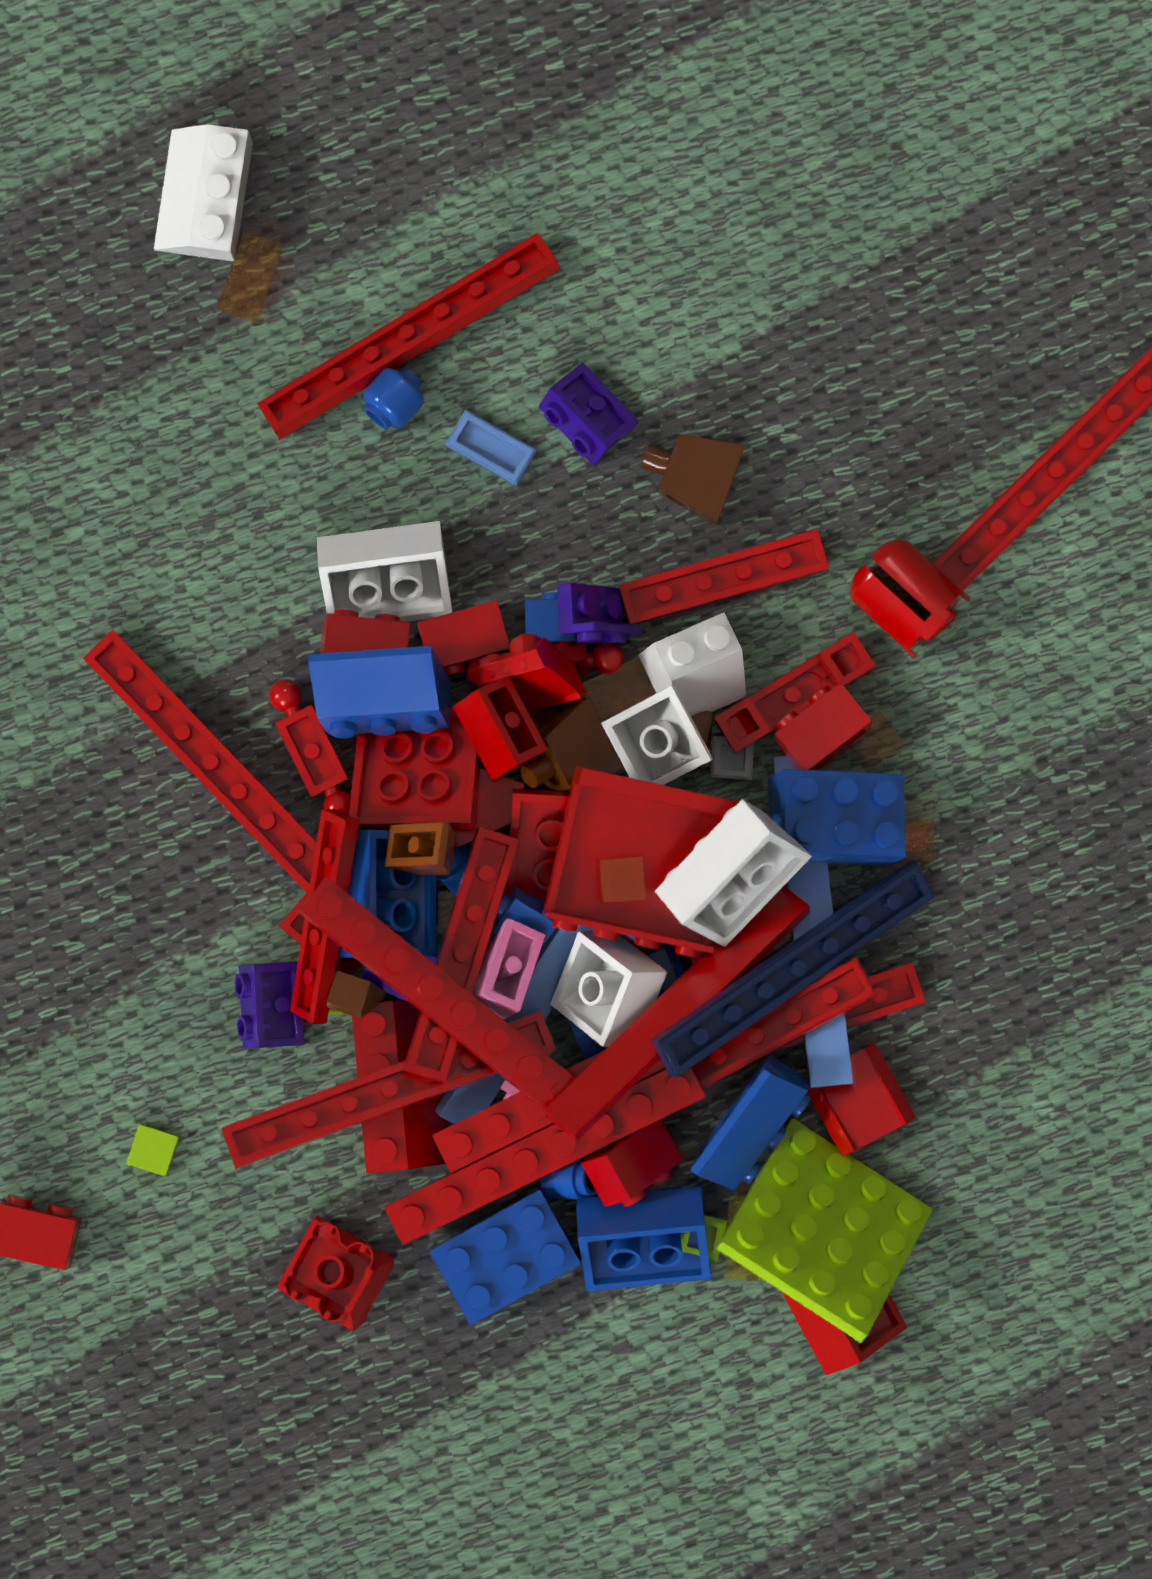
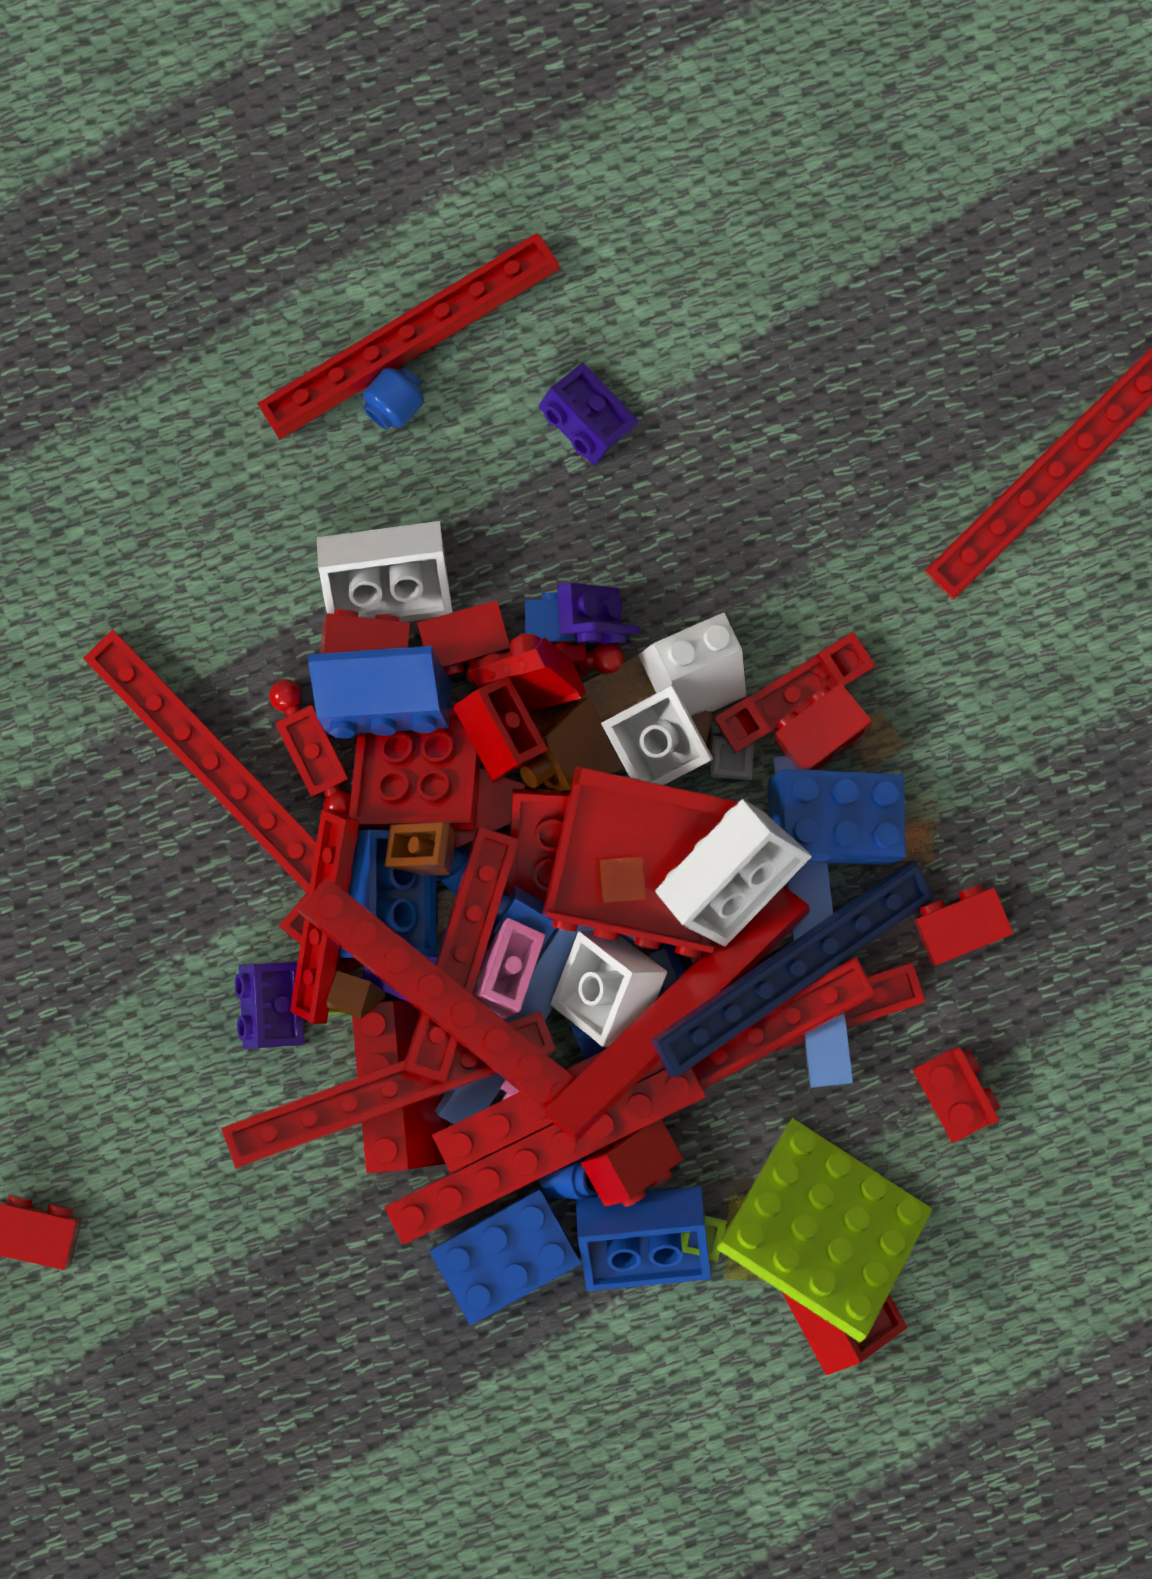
lime tile [126,1124,180,1177] -> none
white slope [154,124,253,262] -> none
clear orange tile [217,232,284,323] -> none
red slope [277,1215,394,1332] -> none
medium blue tile [445,409,537,487] -> none
red plate [619,529,829,625] -> none
reddish brown torso [641,434,745,525] -> none
blue slope [690,1054,811,1191] -> none
red slope [806,1043,916,1156] -> none
red cylinder [850,539,971,659] -> none
none -> red bracket [912,1046,1001,1144]
none -> red brick [913,883,1014,966]

